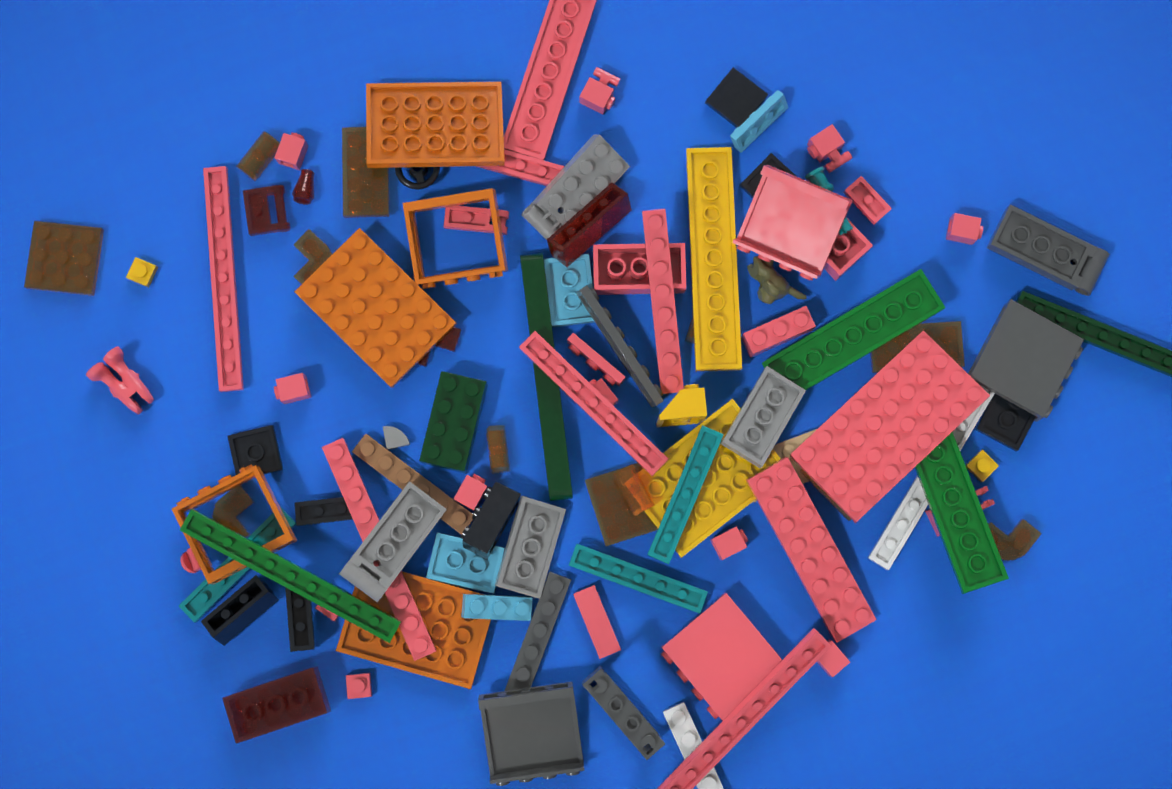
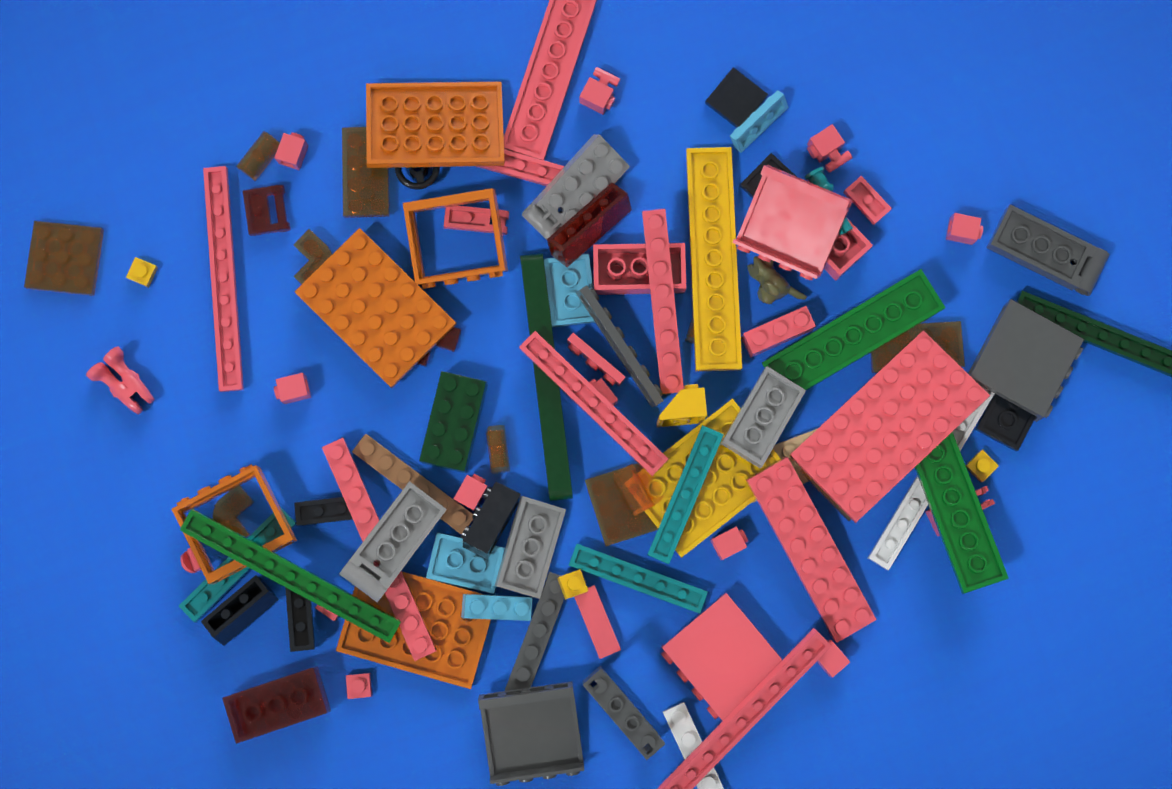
black tile [228,425,284,475] -> none
clear red cone [292,169,314,205] -> none
light grey tile [383,426,410,450] -> none
clear orange plate [988,519,1042,560] -> none
none -> yellow plate [557,569,588,600]

